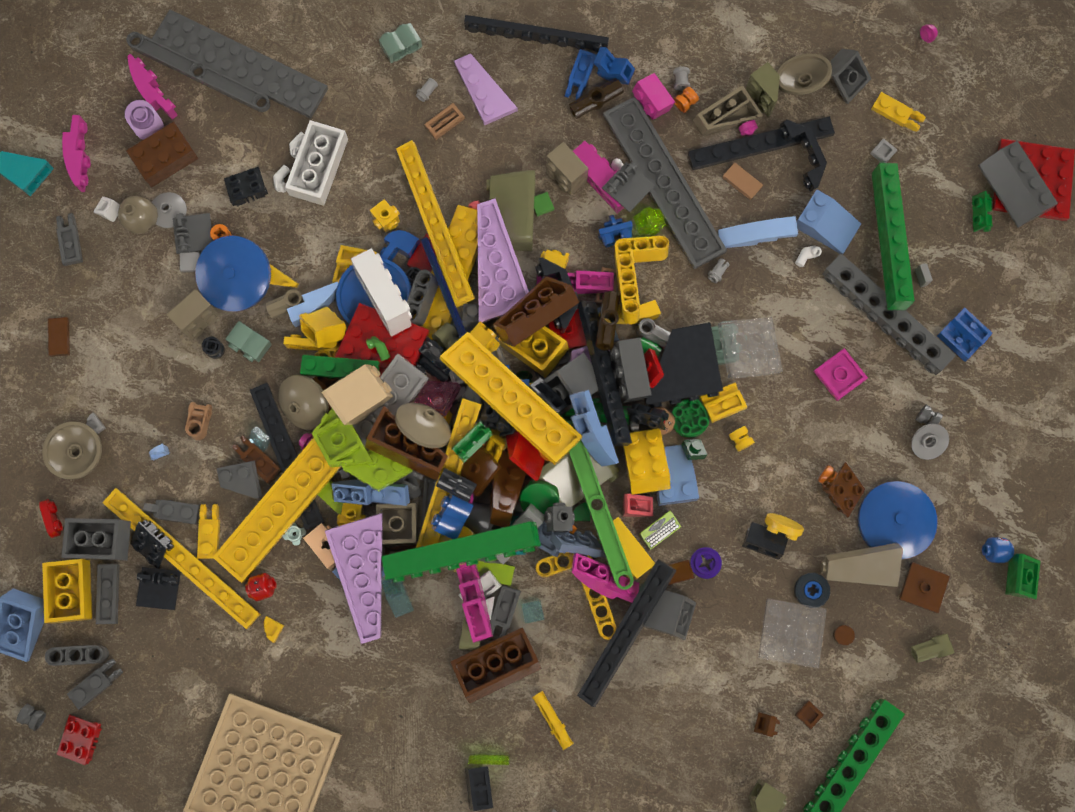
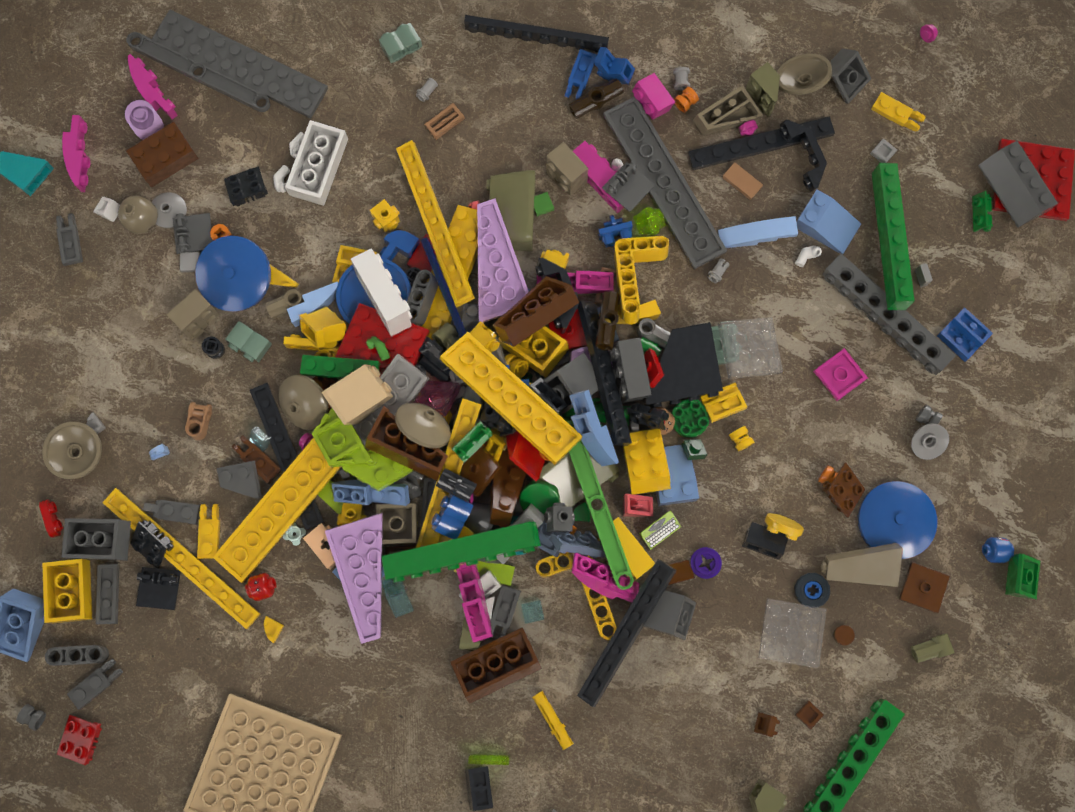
reddish brown tile [48,317,70,357] -> none
lavender wing [454,54,518,125] -> none
none -> yellow wheel [505,353,529,378]

